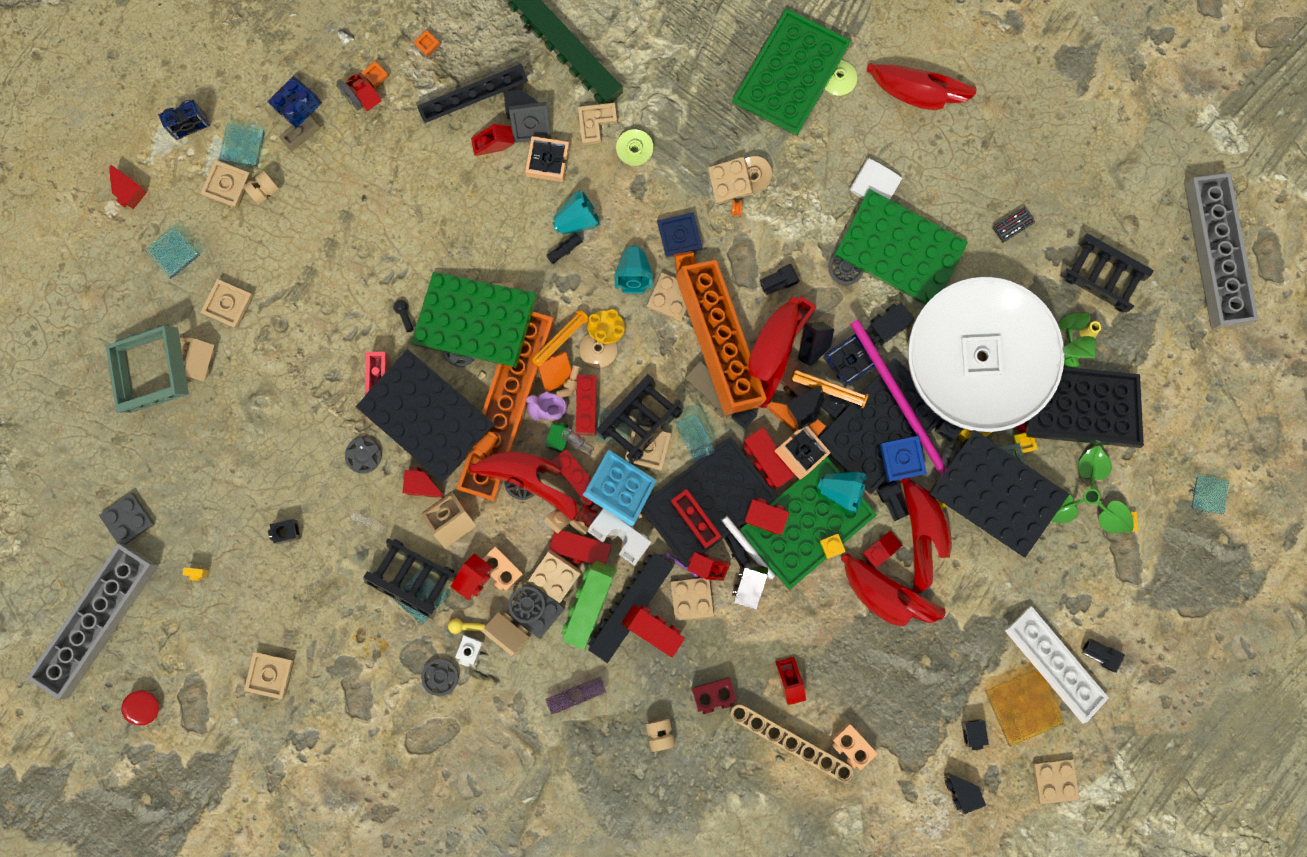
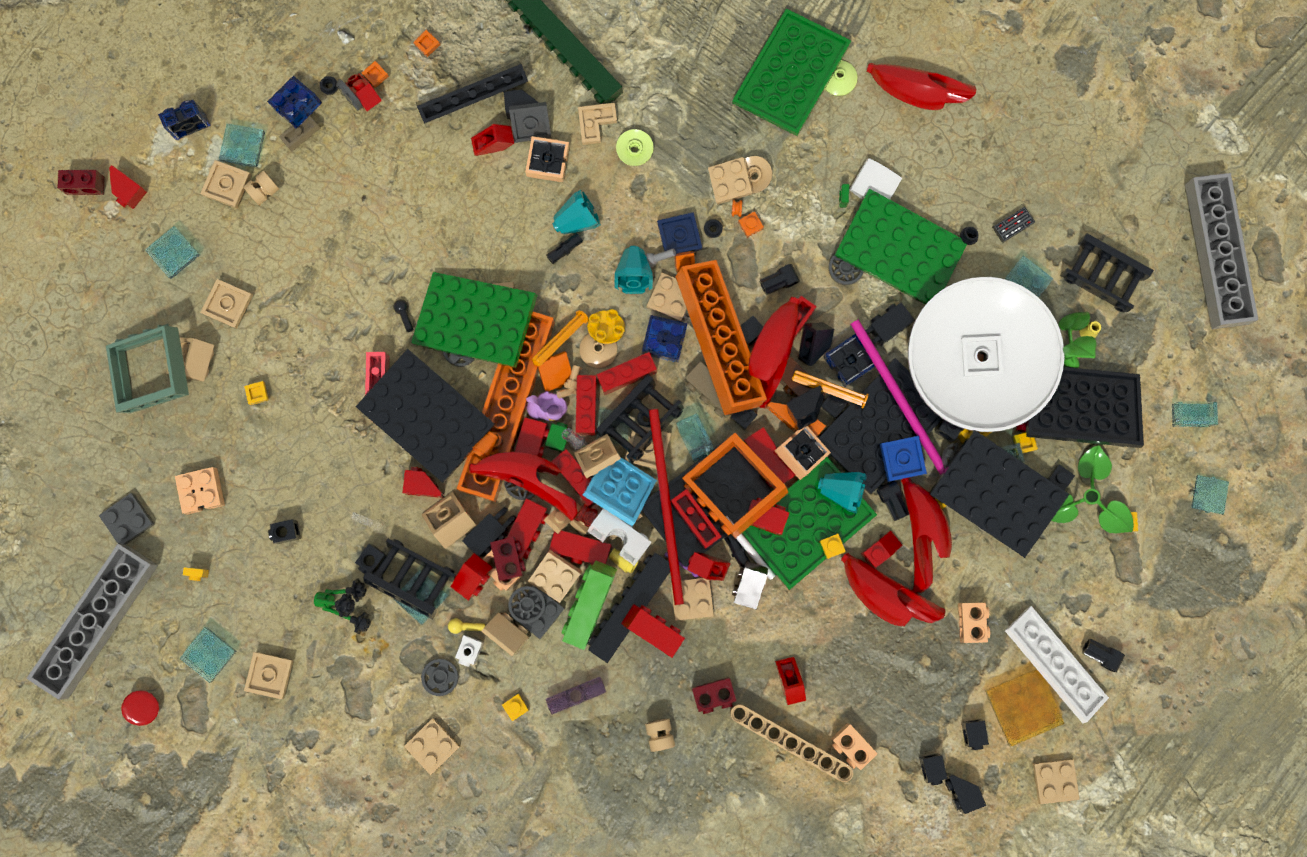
dark grey wheel [345,438,381,474] -> none
none -> dark red brick [57,170,105,195]
none -> light nougat piece [175,467,225,515]
none -> clear light blue plate [179,627,237,683]
none -> yellow plate [244,381,269,405]
none -> black plant [314,578,371,634]
none -> black plate [320,76,338,95]
none -> black brick [355,544,387,574]
none -> tan plate [404,718,460,775]
none -> black hinge [462,507,516,558]
none -> dark red brick [490,537,526,581]
none -> red brick [502,499,549,560]
none -> yellow plate [502,694,529,721]
none -> red brick [515,417,550,458]
none -> tan plate [574,434,621,478]
none -> red brick [596,352,657,395]
none -> light yellow cone [609,548,639,574]
none -> clear blue piece [642,315,688,363]
none -> light grey bar [645,248,676,268]
none -> red piece [649,409,684,605]
none -> orange window [682,433,788,539]
none -> black plate [704,219,723,238]
none -> orange plate [738,211,764,238]
none -> black brick [741,315,763,346]
none -> green tile [839,184,849,208]
none -> black brick [919,753,948,785]
none -> light nougat brick [958,603,990,643]
none -> black plate [960,227,979,245]
none -> clear light blue plate [1004,255,1053,298]
none -> black plate [1048,464,1075,491]
none -> clear light blue panel [1172,402,1218,427]

